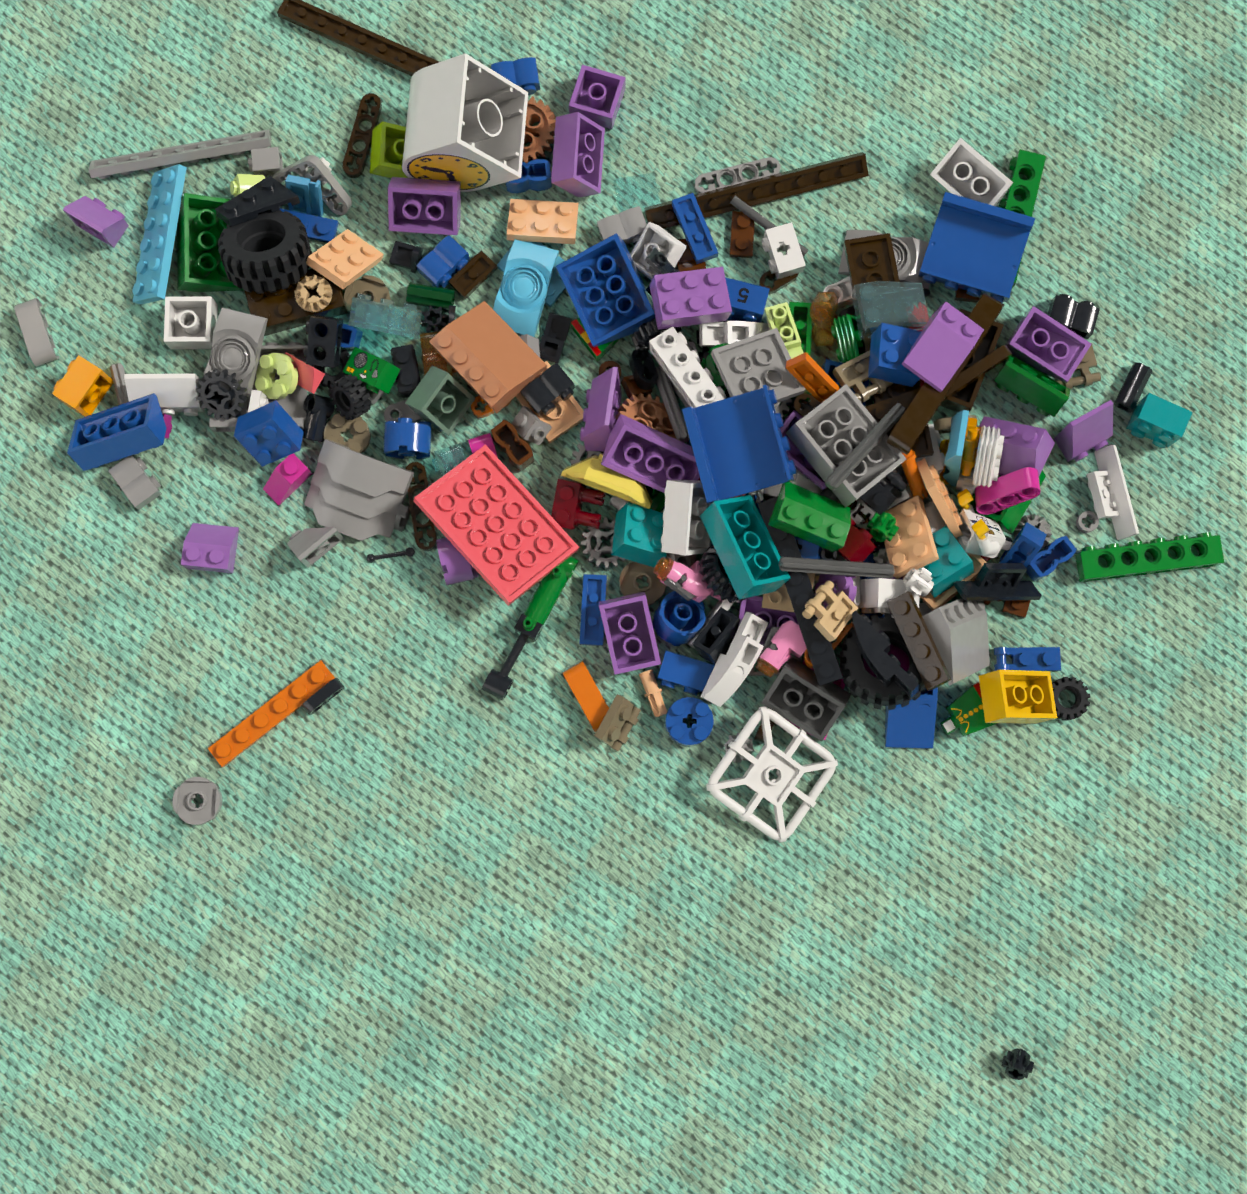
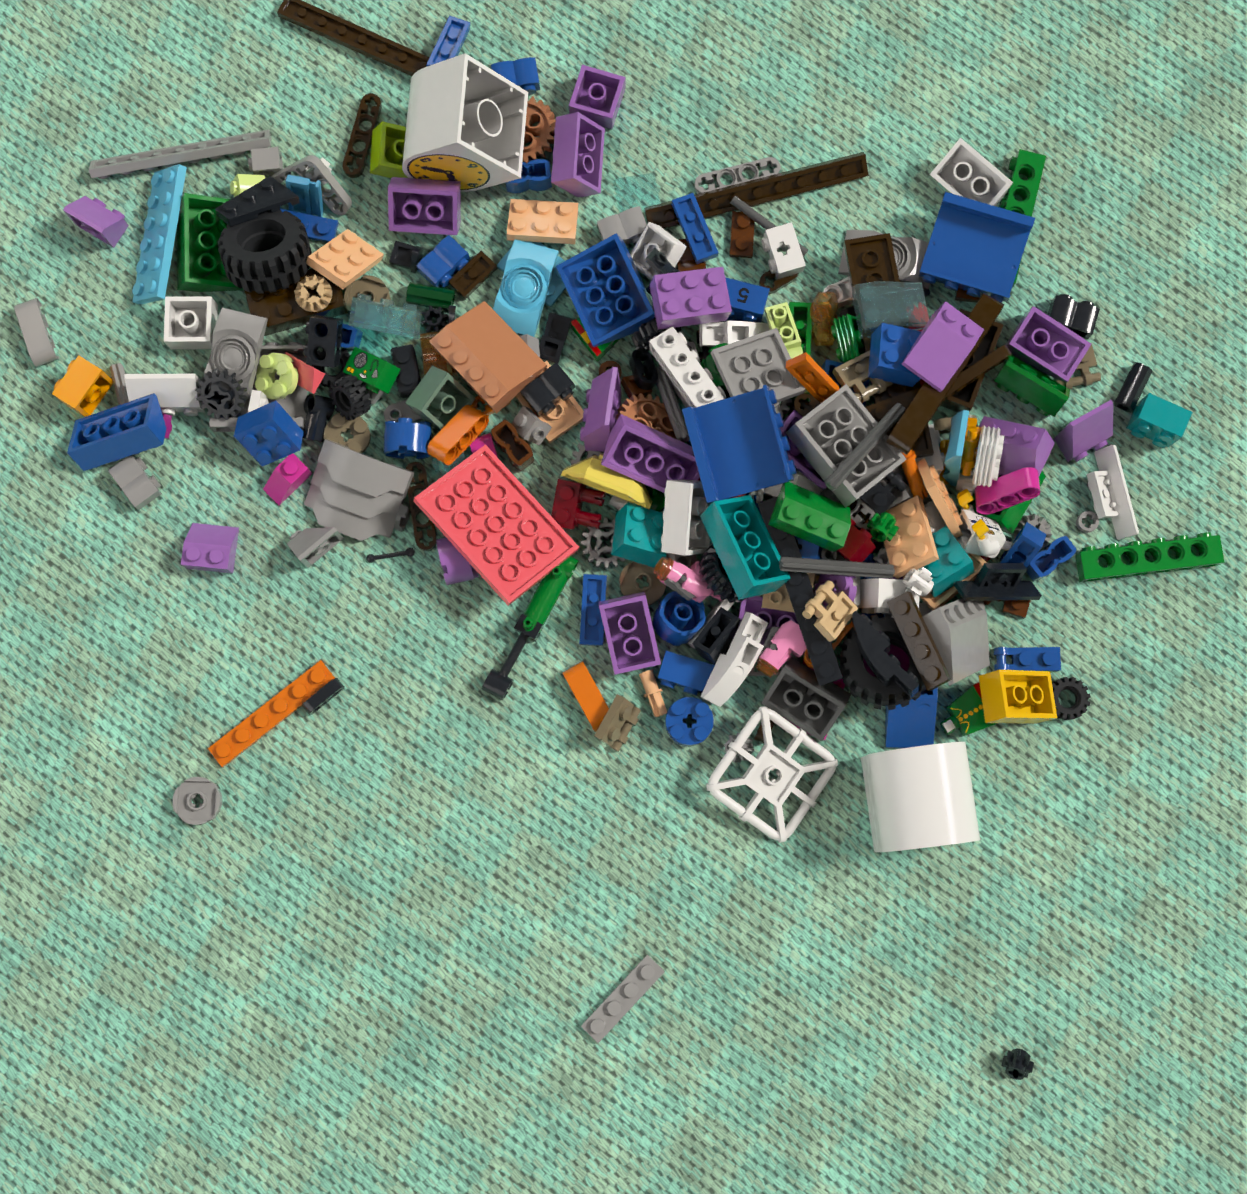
none -> plate [426,15,471,67]
none -> orange beam [427,405,489,465]
none -> light grey plate [581,954,665,1043]
none -> white brick [861,742,980,852]

